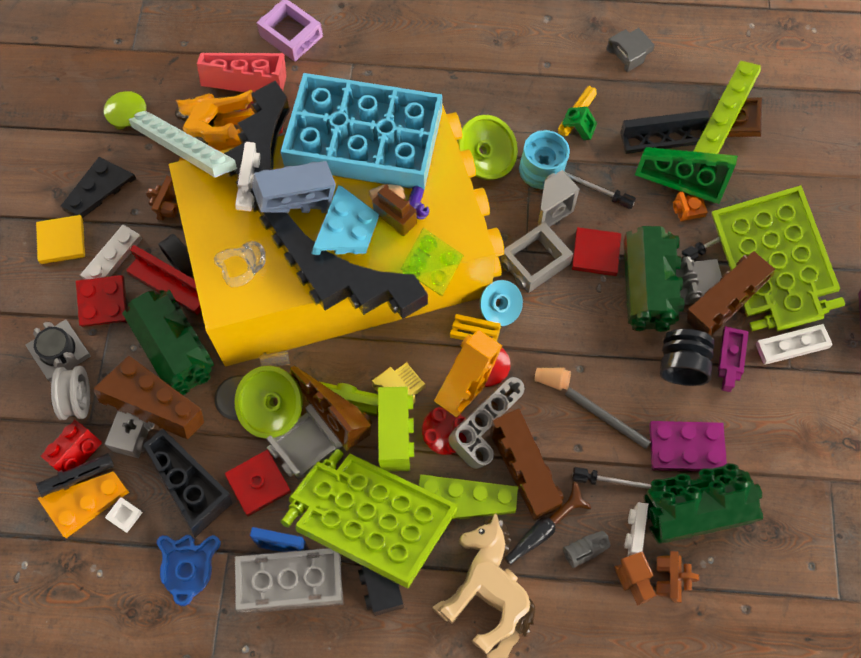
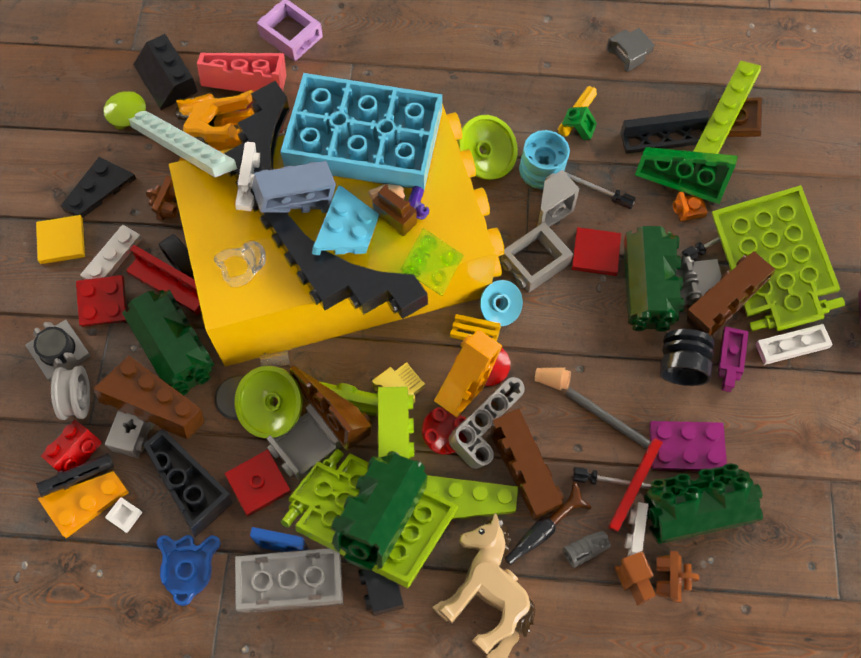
none -> black slope [133,34,198,110]
none -> dark green brick [331,451,427,571]
none -> red tile [608,438,663,533]

